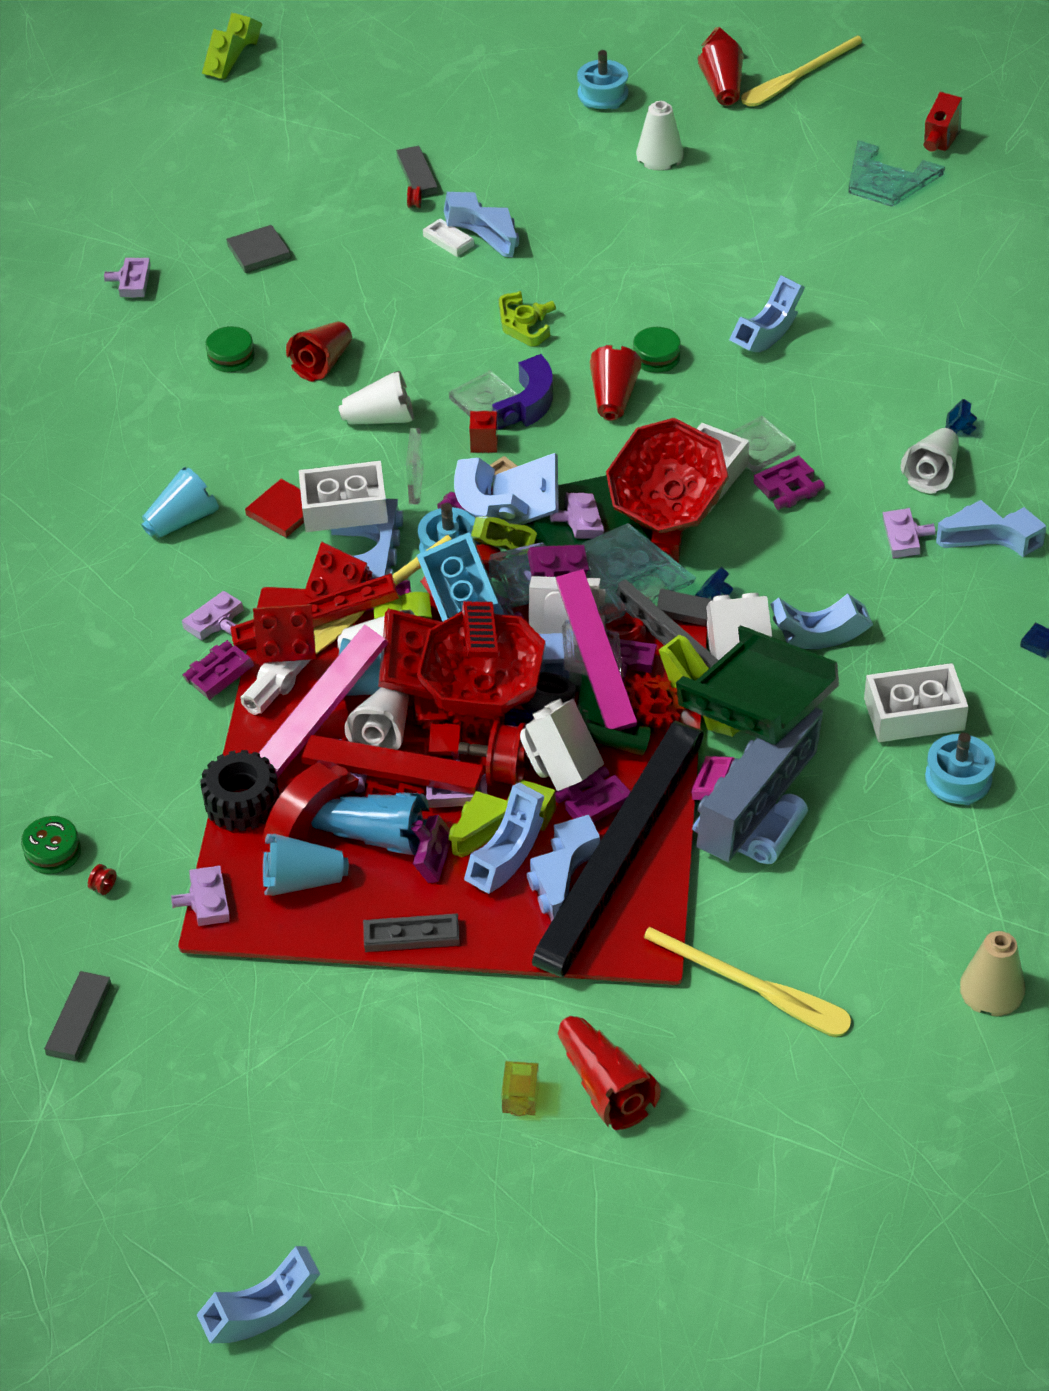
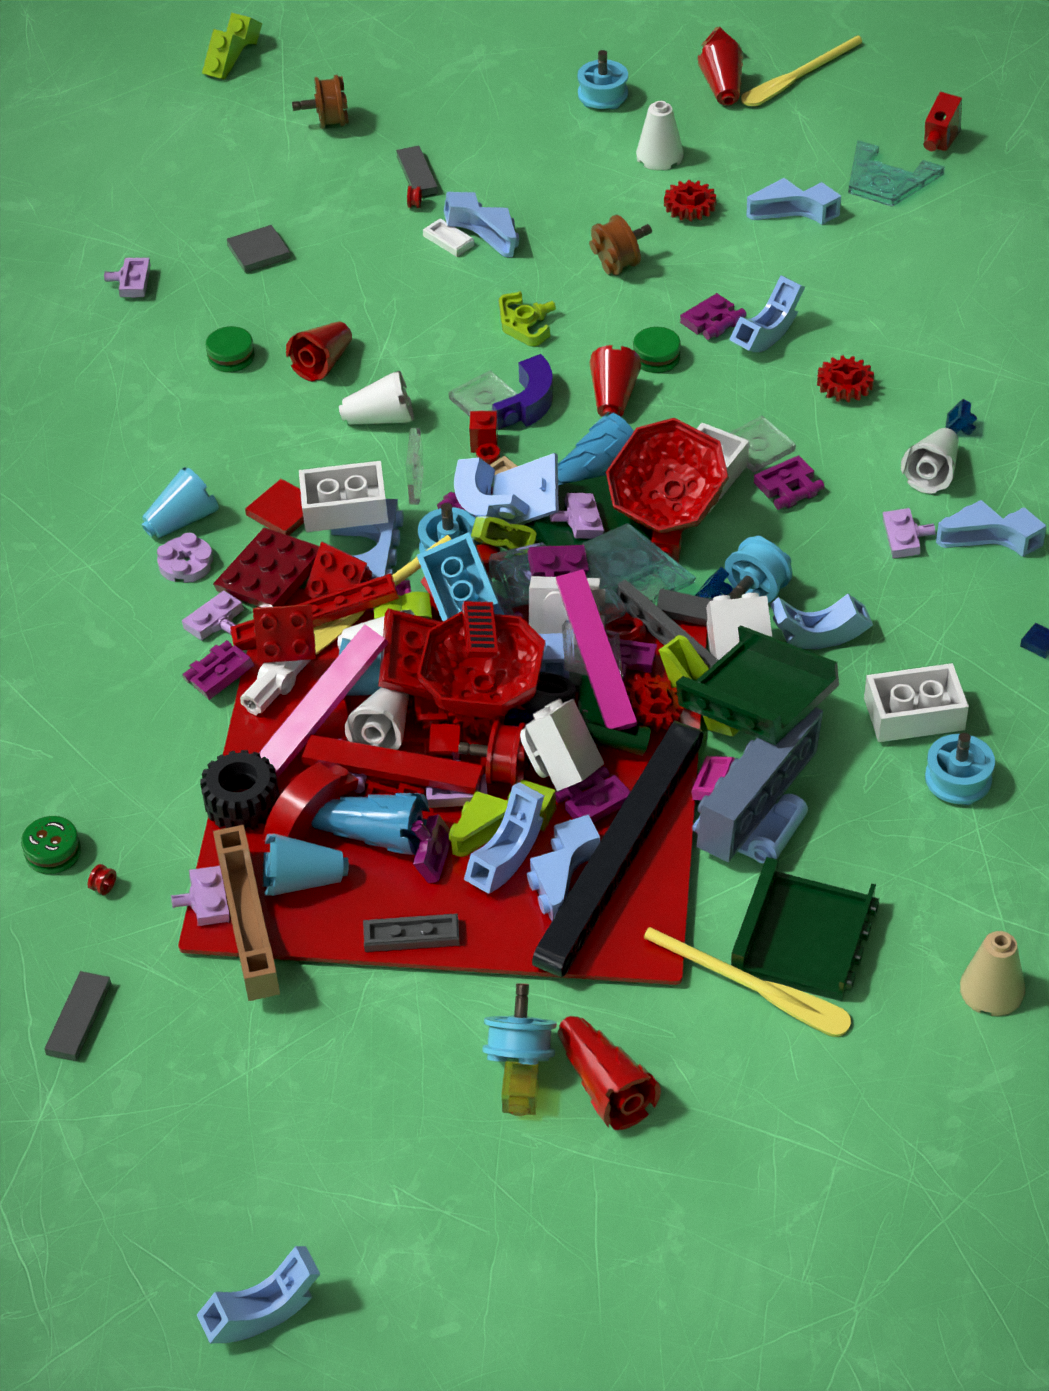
none -> lavender plate [157,532,213,583]
none -> dark red plate [213,527,319,608]
none -> medium nougat arch [213,825,280,1001]
none -> dark orange wheel [292,74,349,129]
none -> red bush [476,443,500,465]
none -> medium azure wheel [482,983,557,1065]
none -> dark azure cone [558,412,634,485]
none -> dark orange wheel [589,215,652,275]
none -> red gear [664,180,716,222]
none -> magenta plate [680,293,747,340]
none -> medium azure wheel [725,535,792,603]
none -> dark green panel [731,857,880,1002]
none -> light blue arch [746,178,841,225]
none -> red gear [817,355,874,402]

